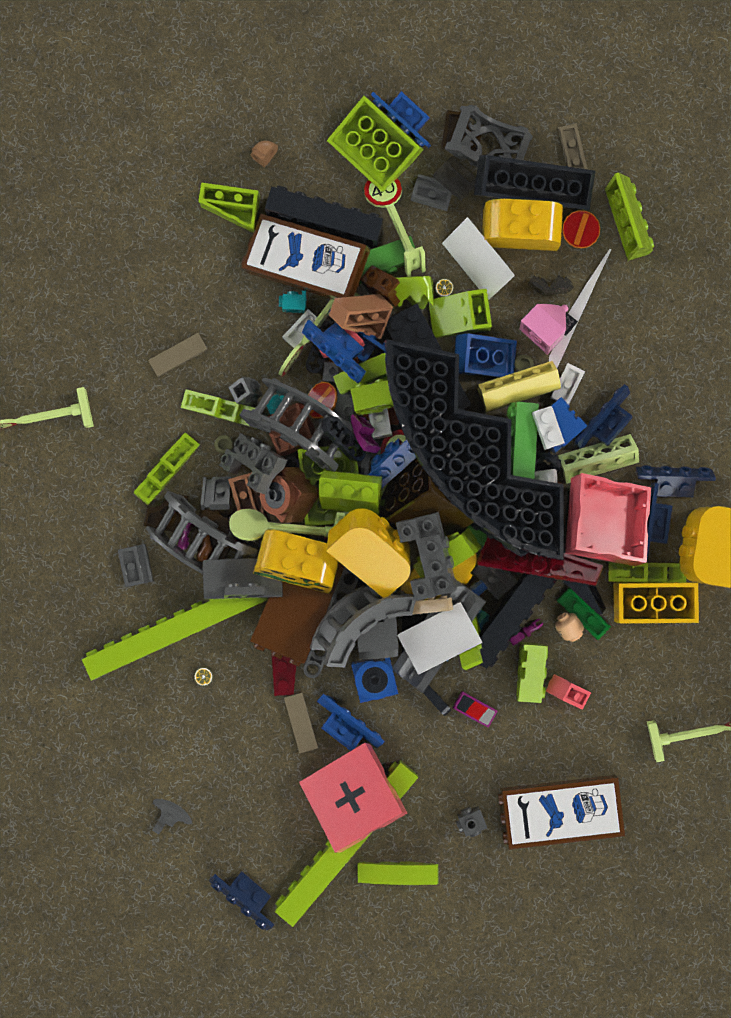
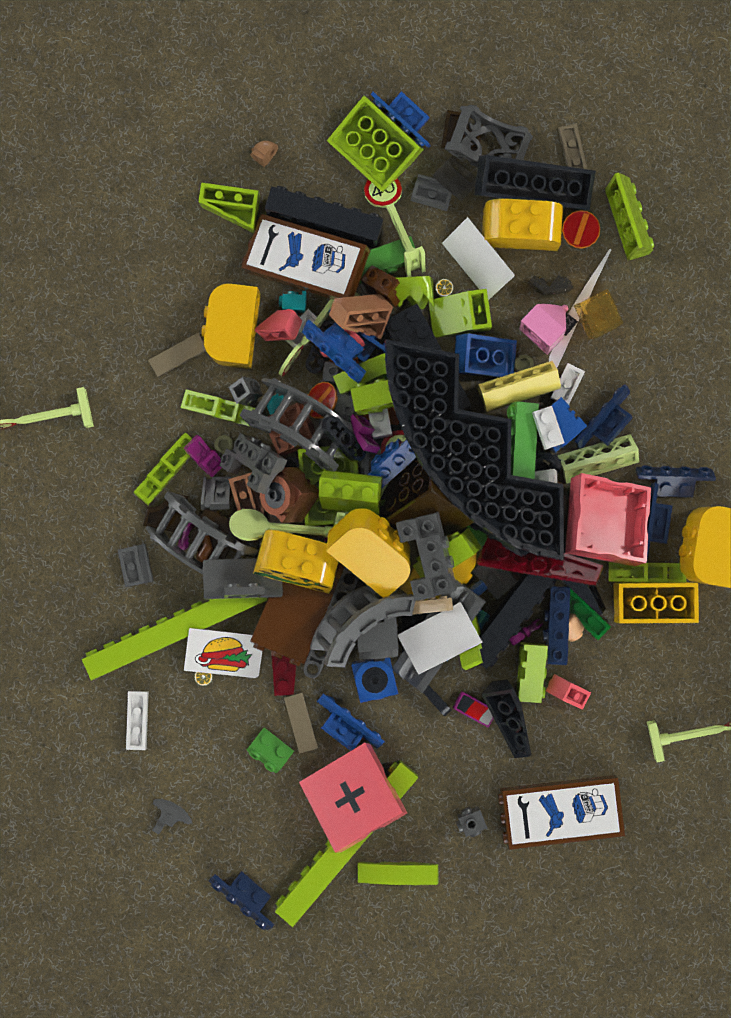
none -> white plate [126,691,149,750]
none -> magenta slope [183,435,222,477]
none -> sticker [184,628,262,678]
none -> yellow brick [202,284,261,369]
none -> bright green bracket [247,728,294,773]
none -> coral slope [255,309,302,341]
none -> black wedge [481,679,531,758]
none -> dark blue bracket [543,586,570,665]
none -> clear yellow slope [573,289,624,340]

